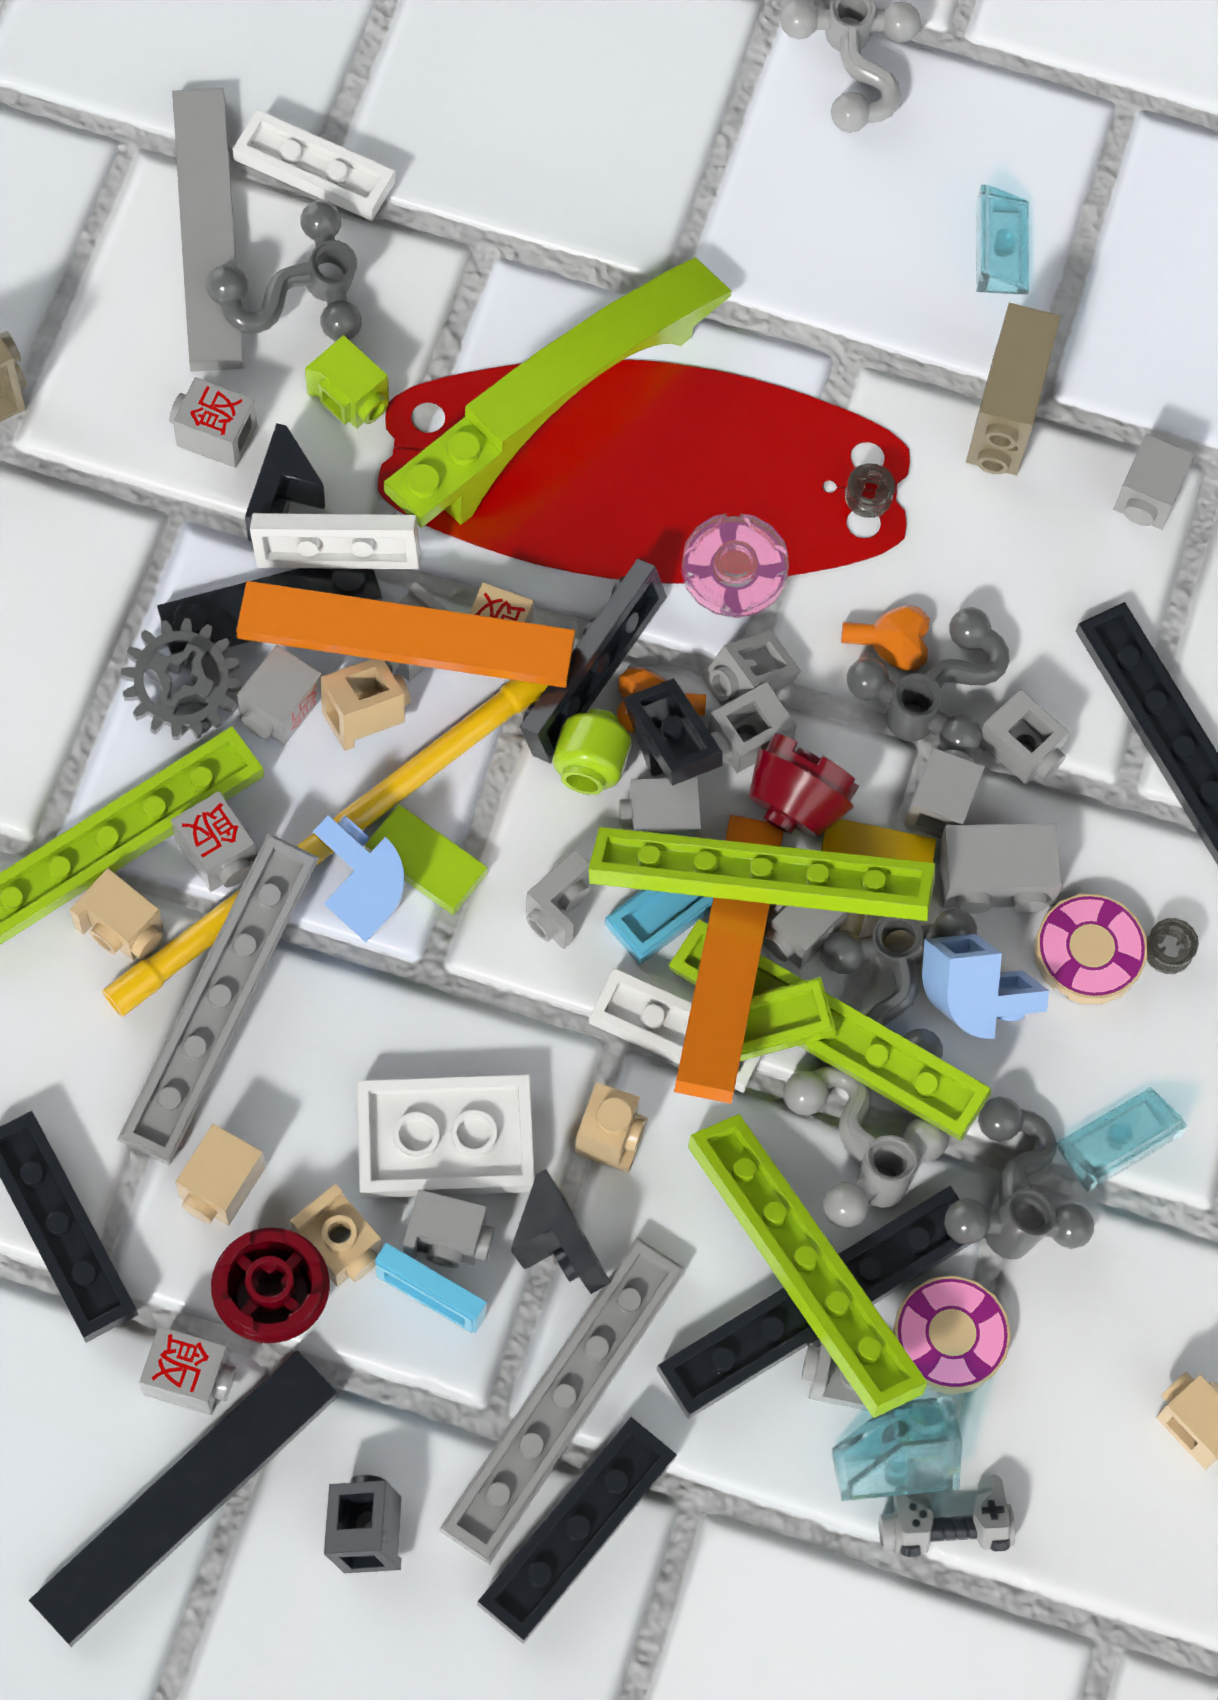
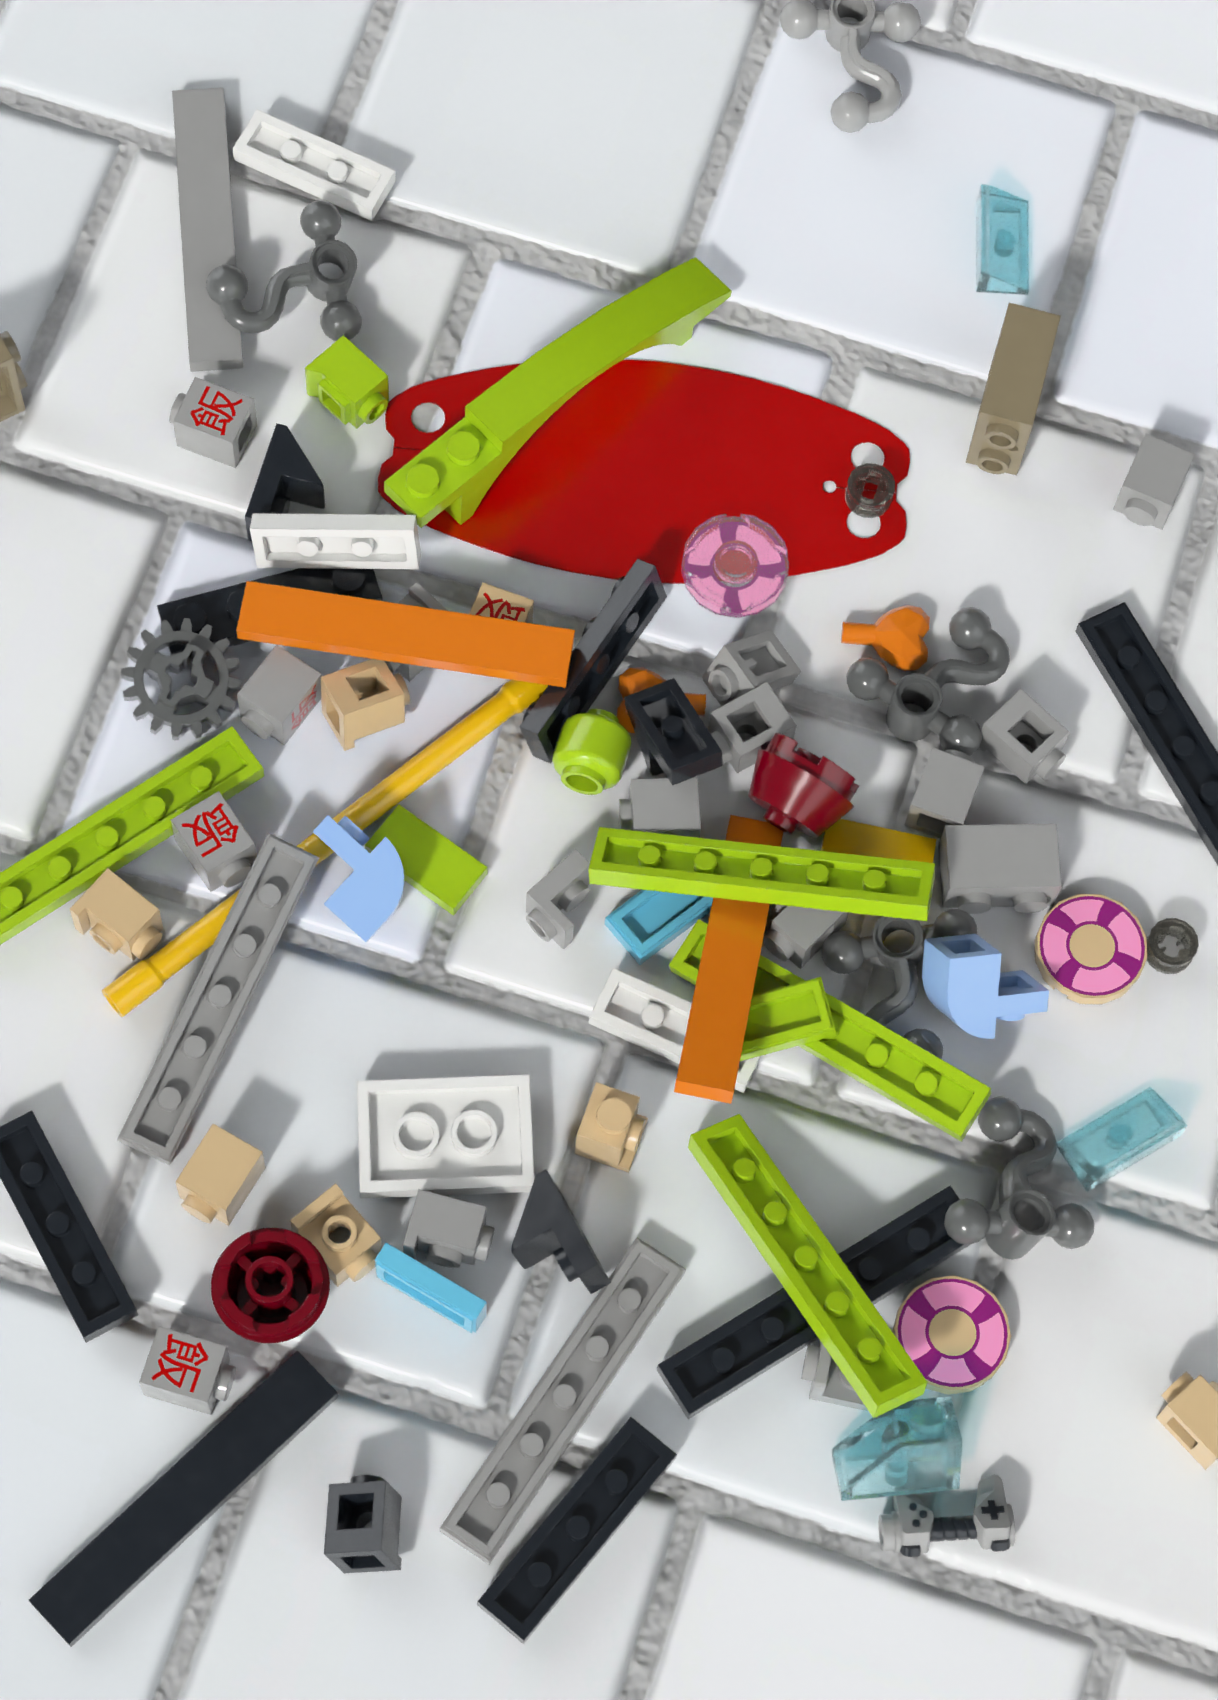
light grey piece [783,1065,948,1228] -> none

